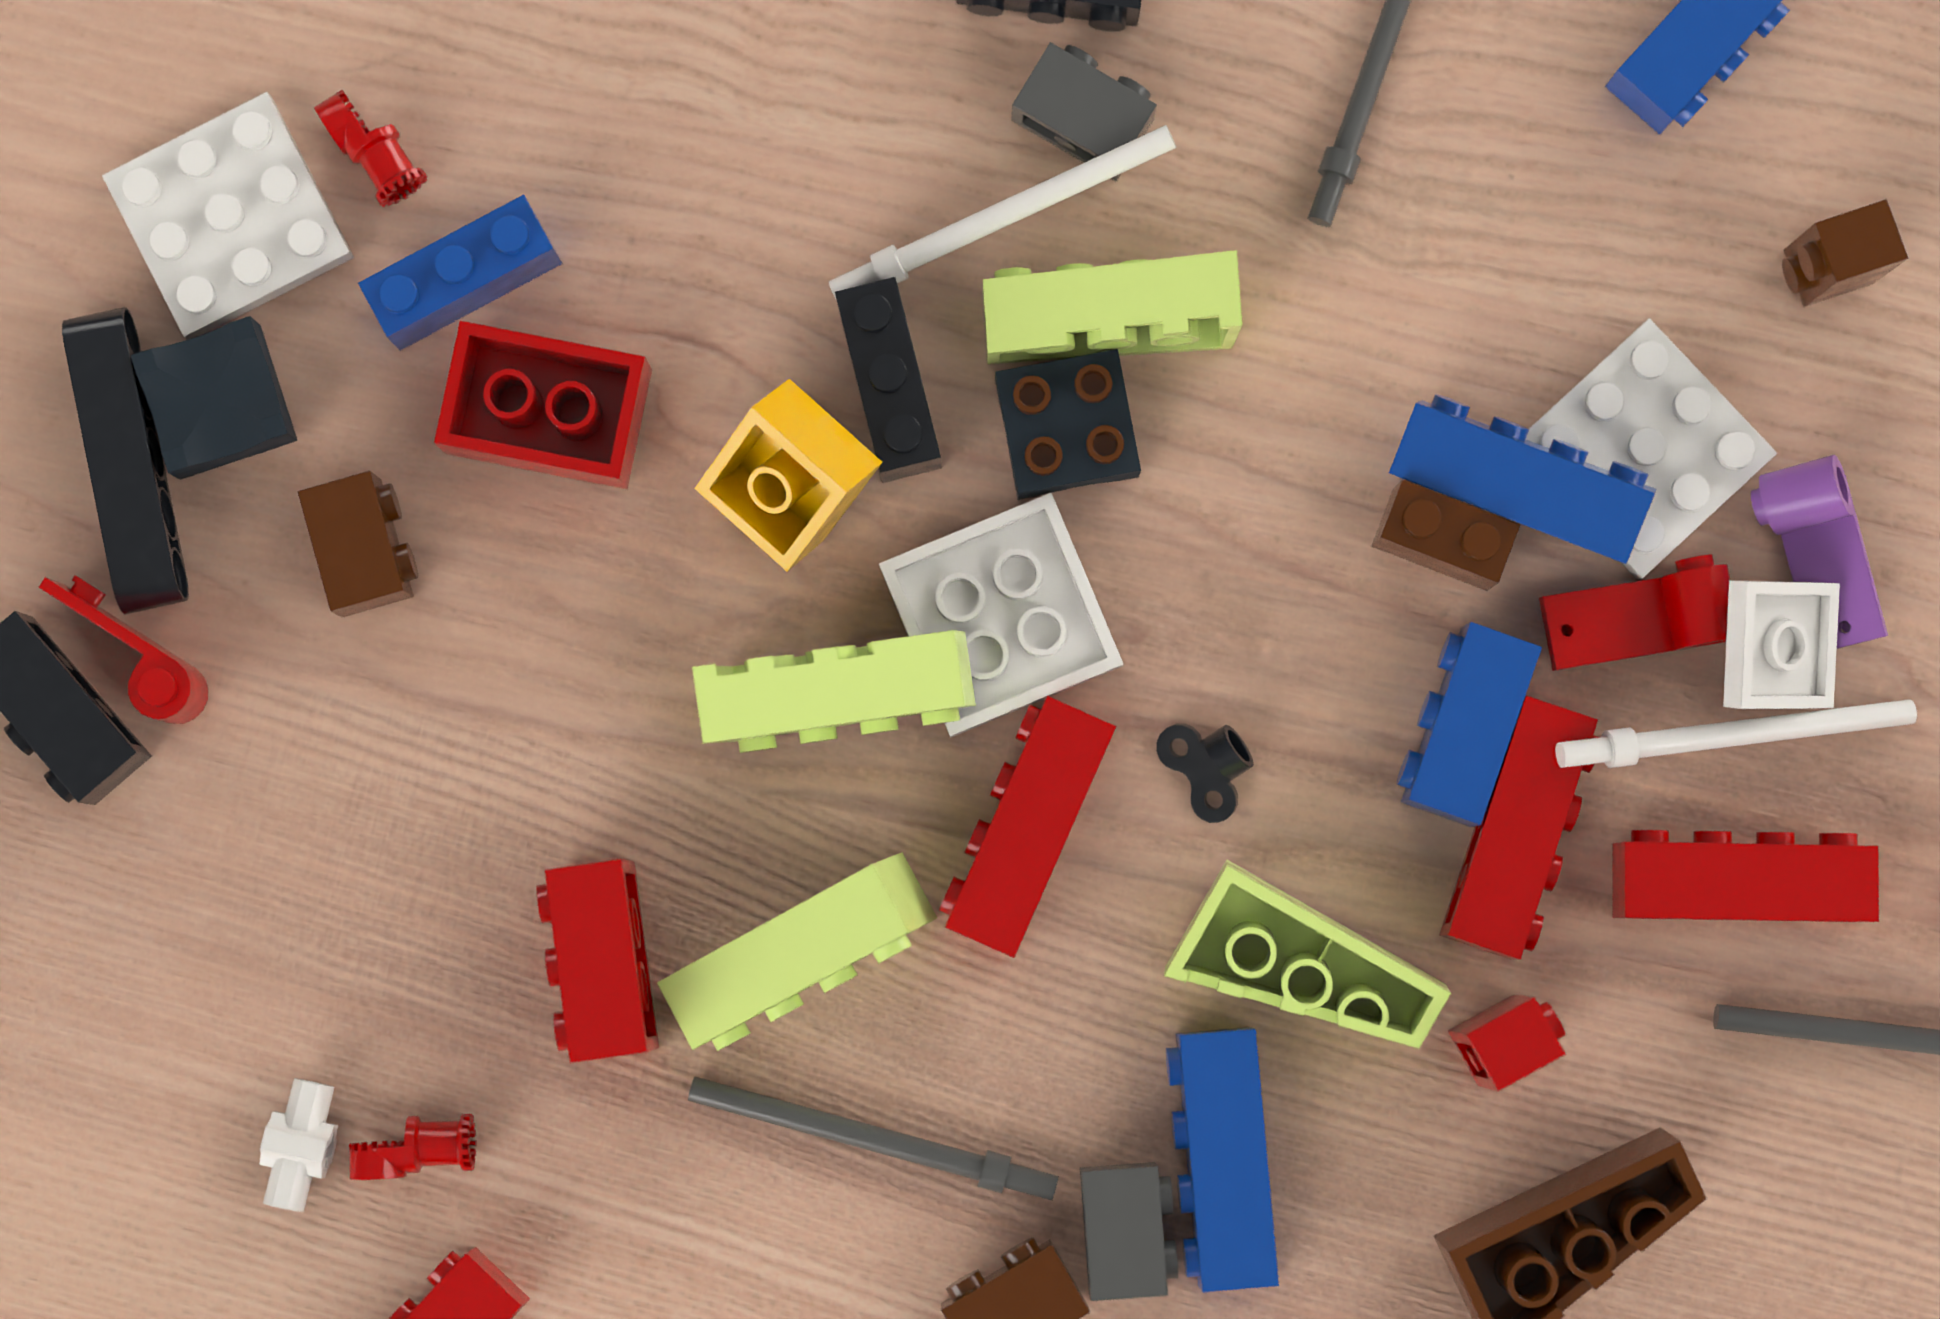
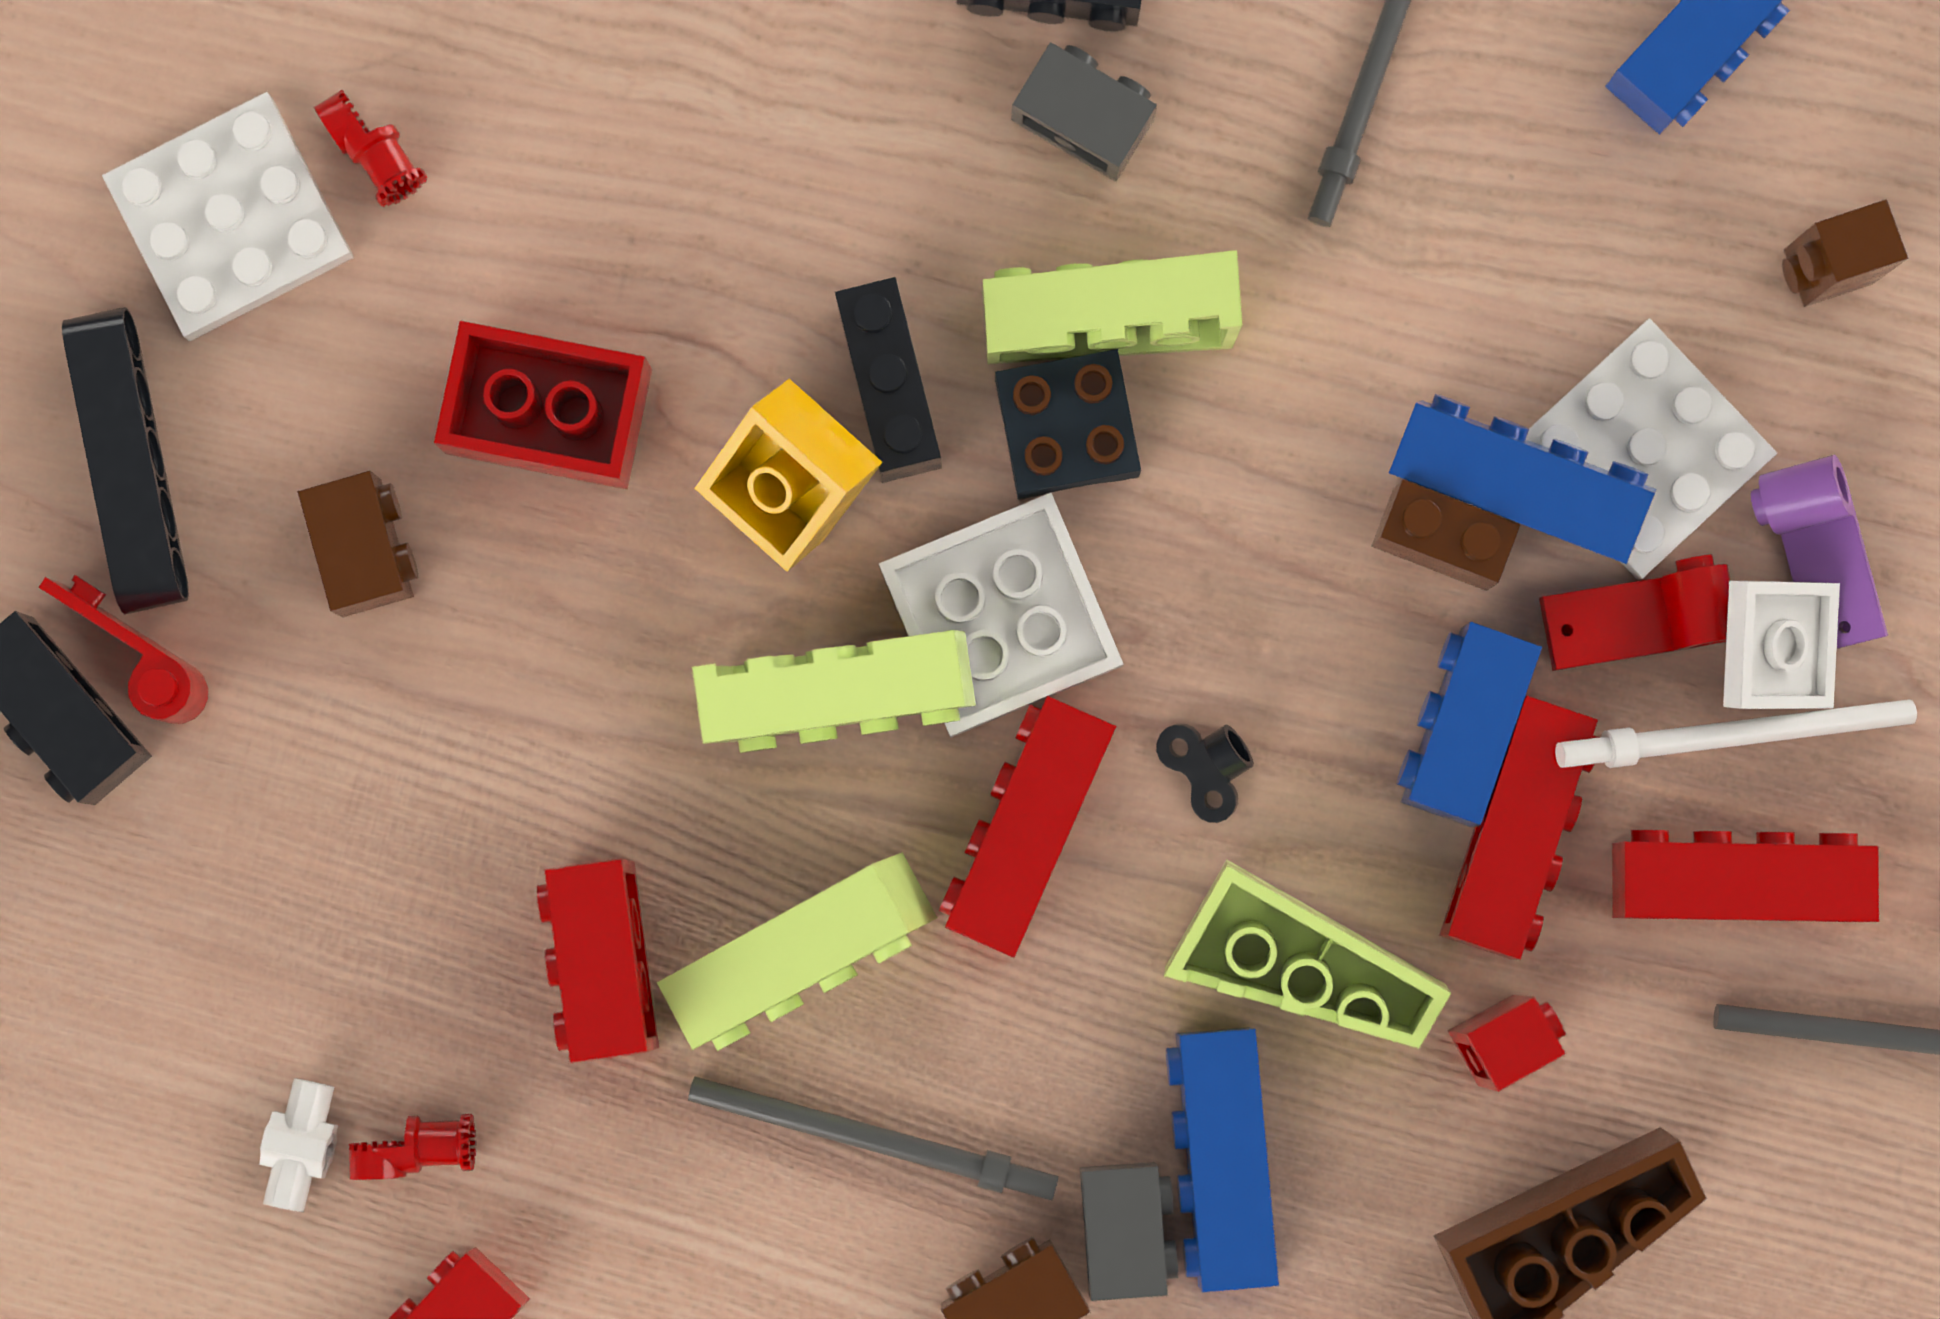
black brick [131,316,298,480] -> none
blue brick [358,194,562,351] -> none
white bar [829,125,1176,299] -> none

